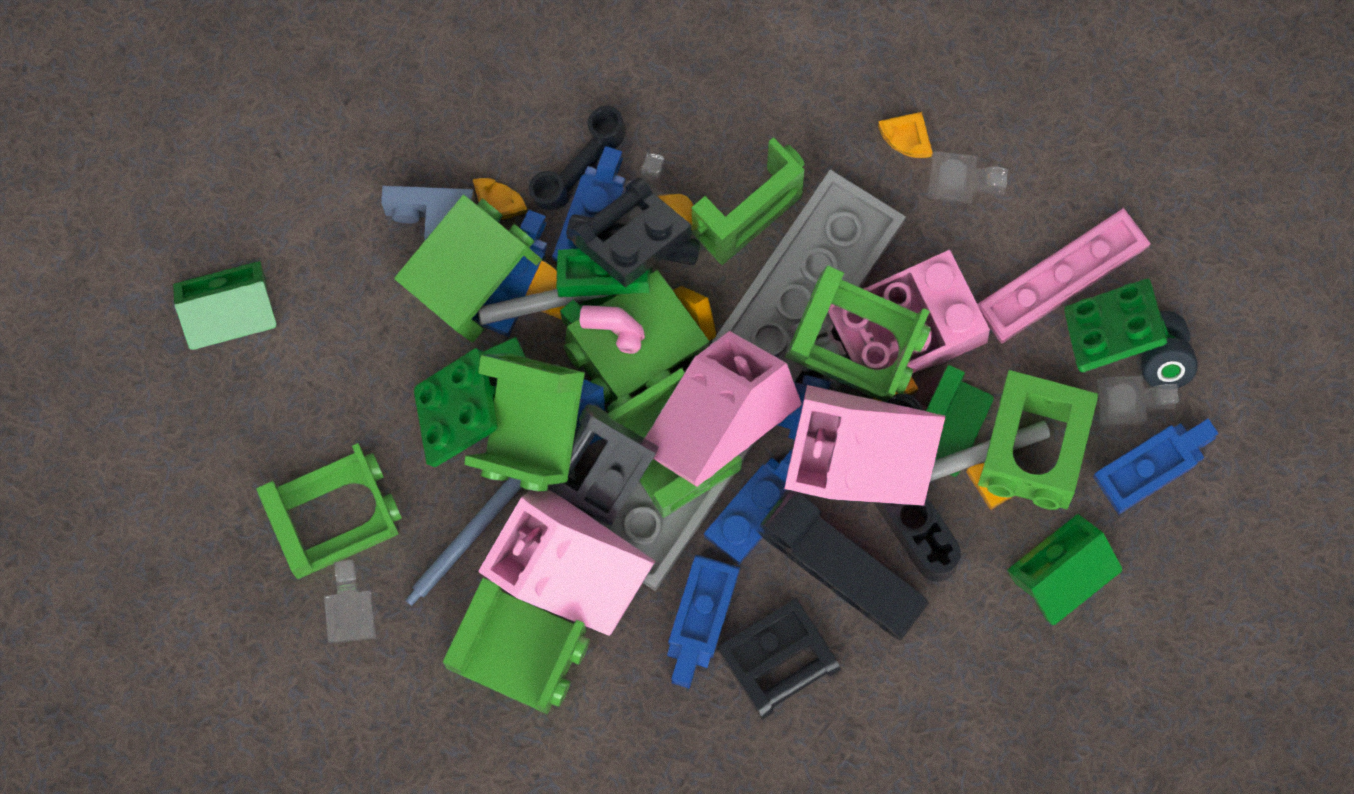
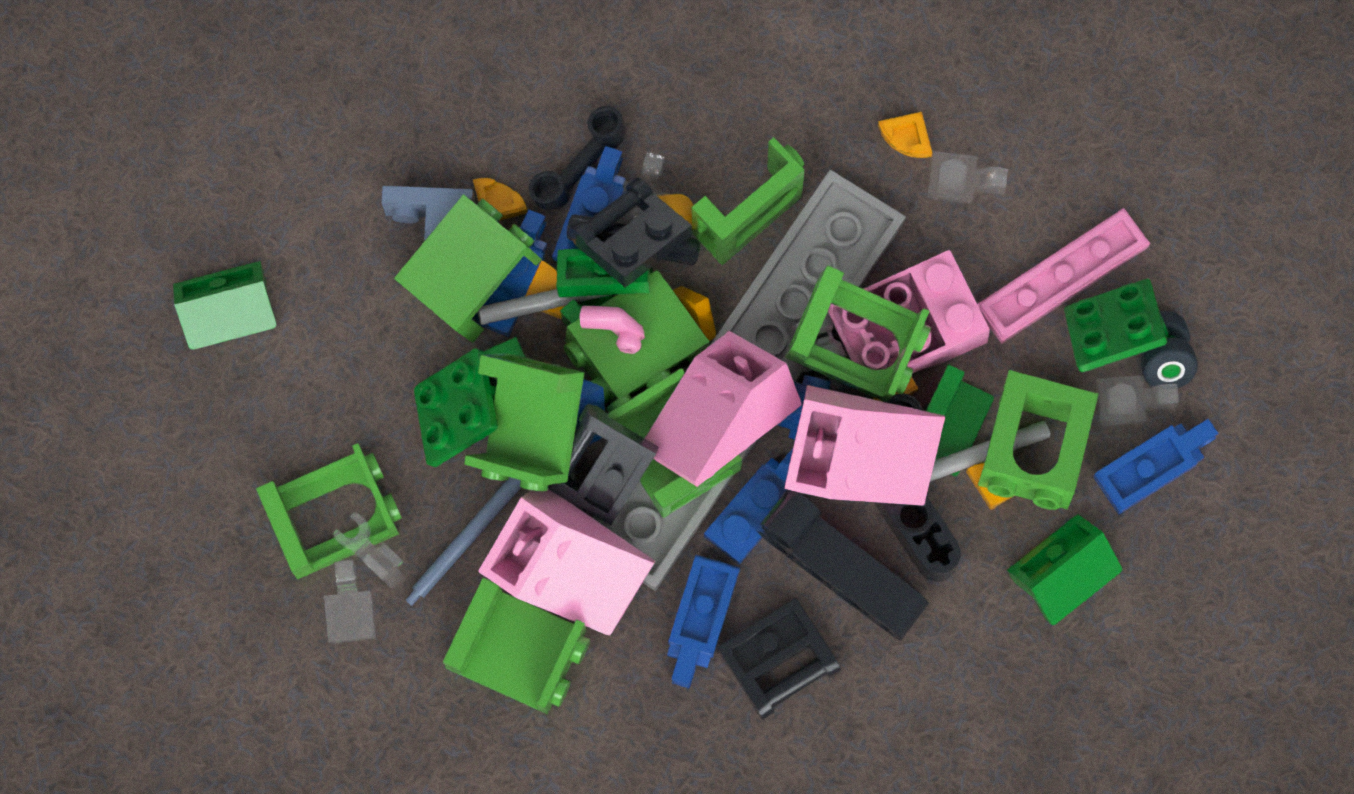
none -> clear plate [333,512,406,590]

